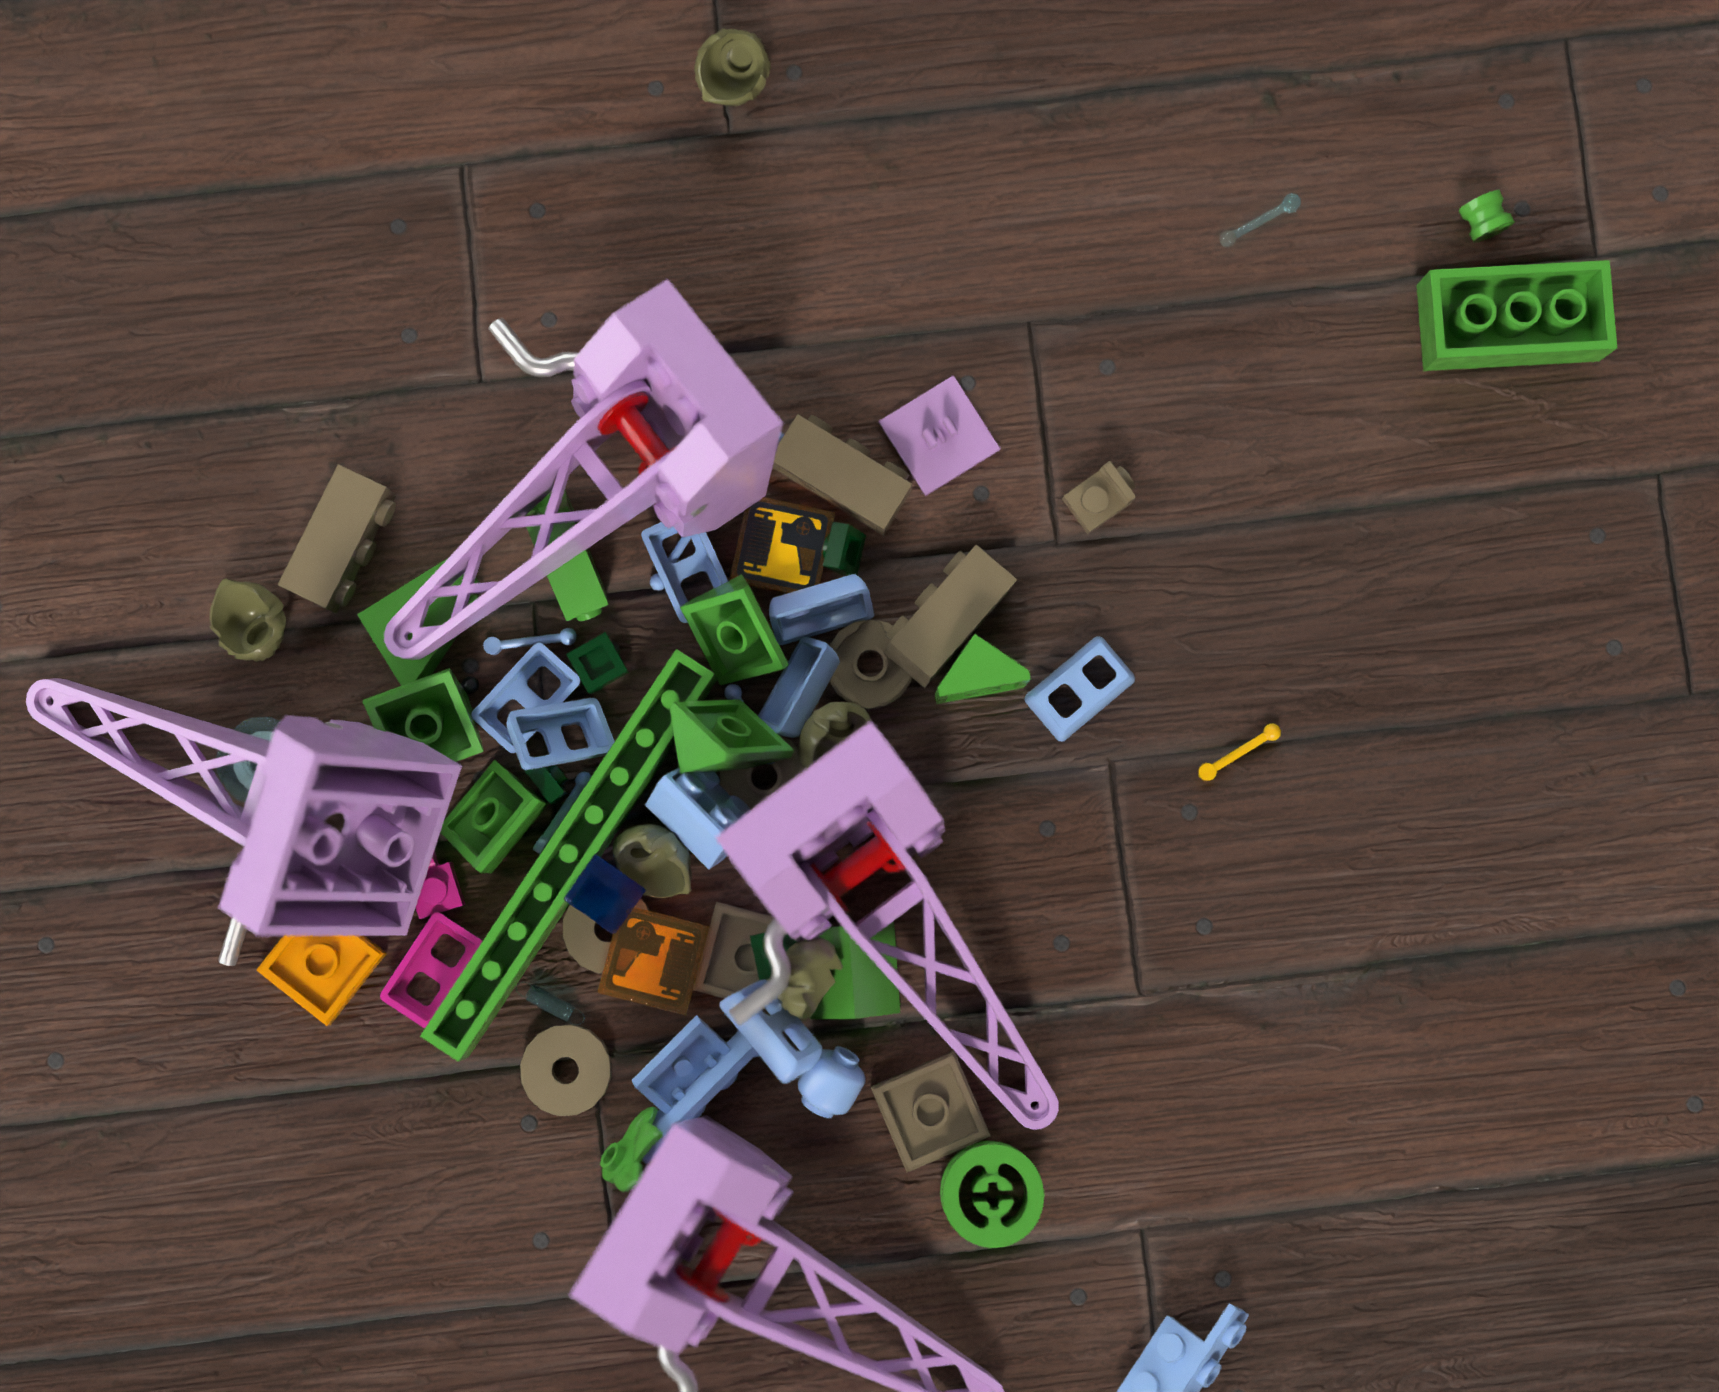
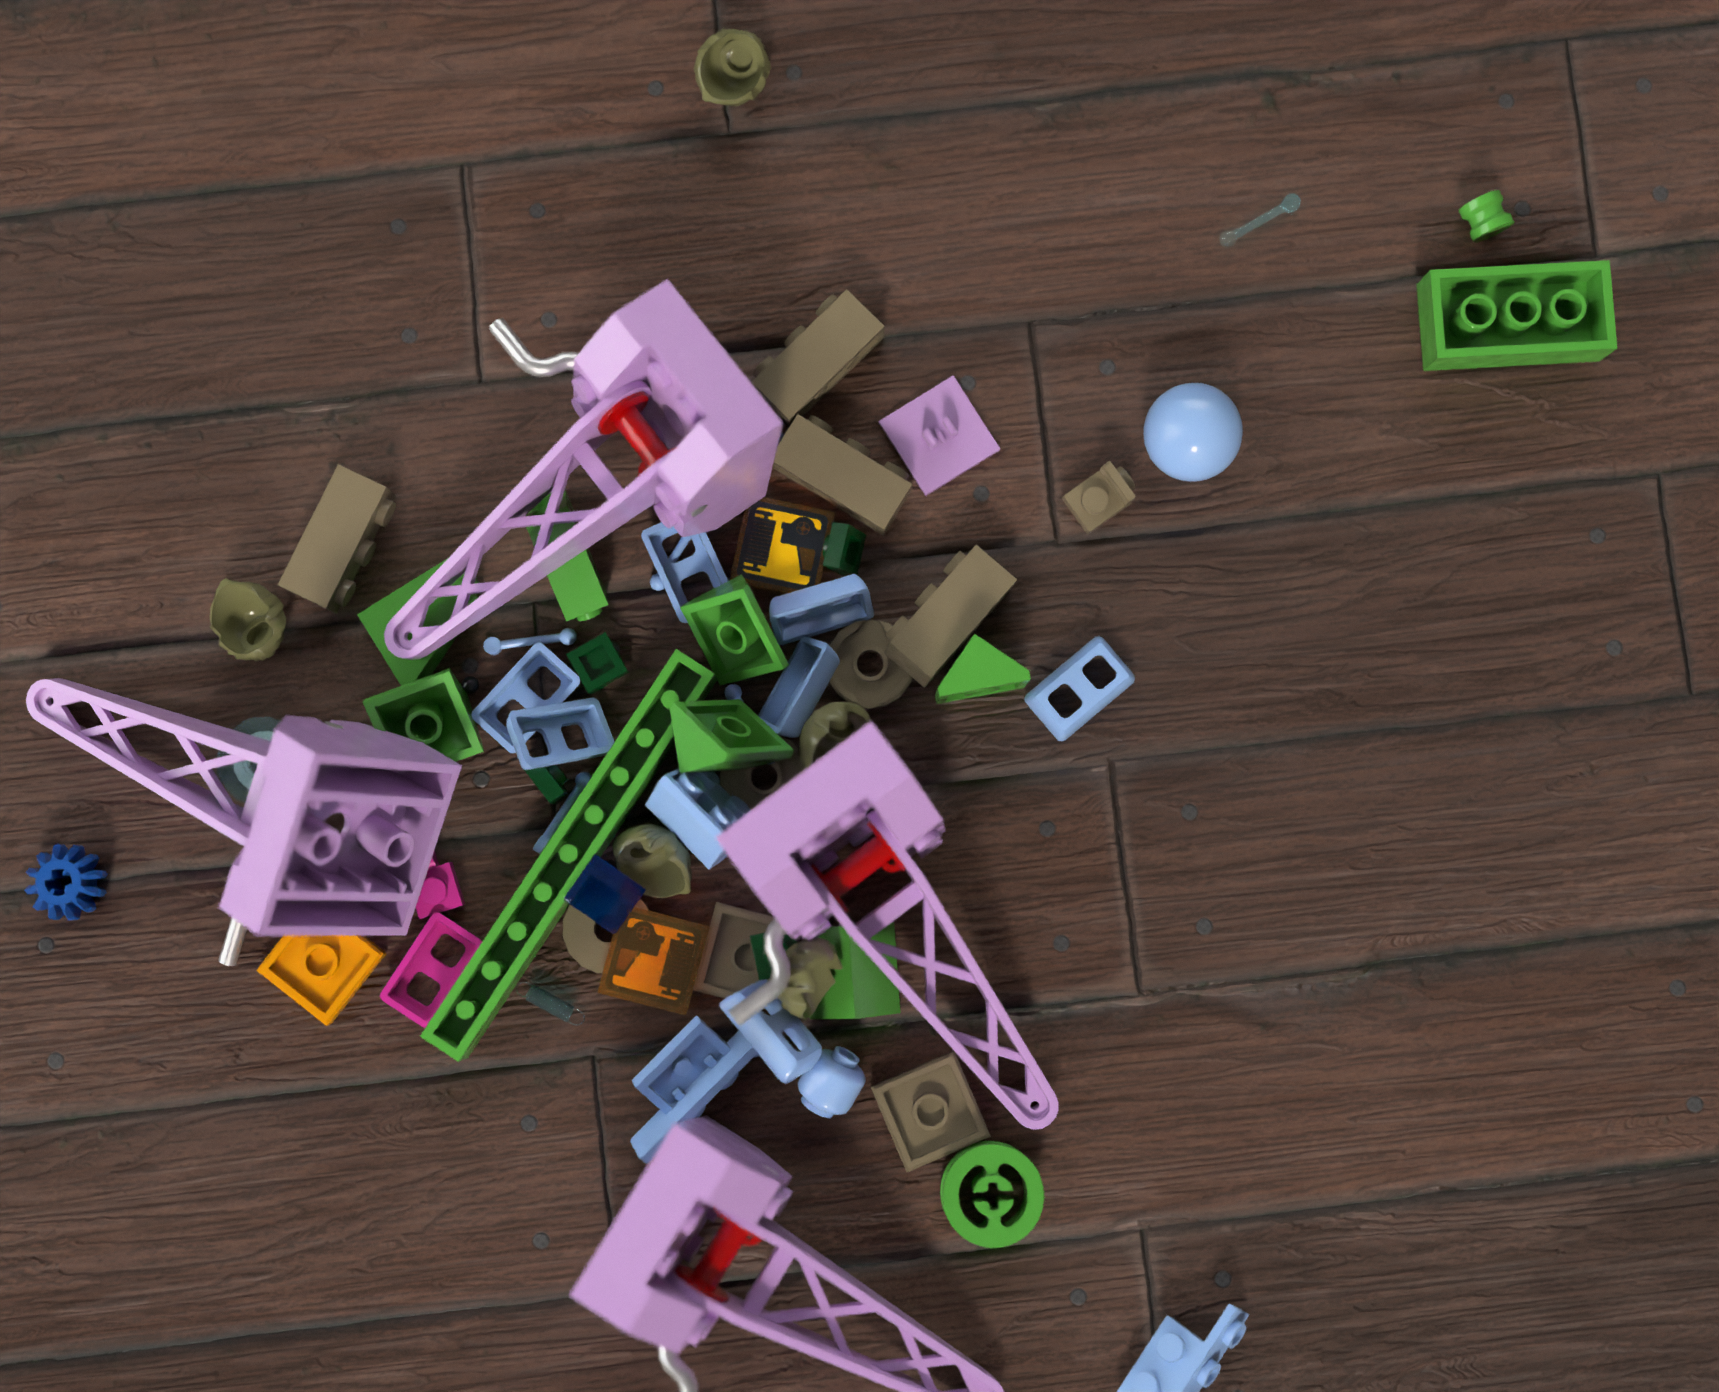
bright green slope [440,760,549,873] -> none
dark tan tile [520,1024,612,1116] -> none
bright green plate [600,1107,663,1192] -> none
yellow hinge [1198,723,1281,781] -> none
none -> blue gear [24,844,108,920]
none -> dark tan brick [751,289,885,427]
none -> light blue piece [1143,383,1243,482]

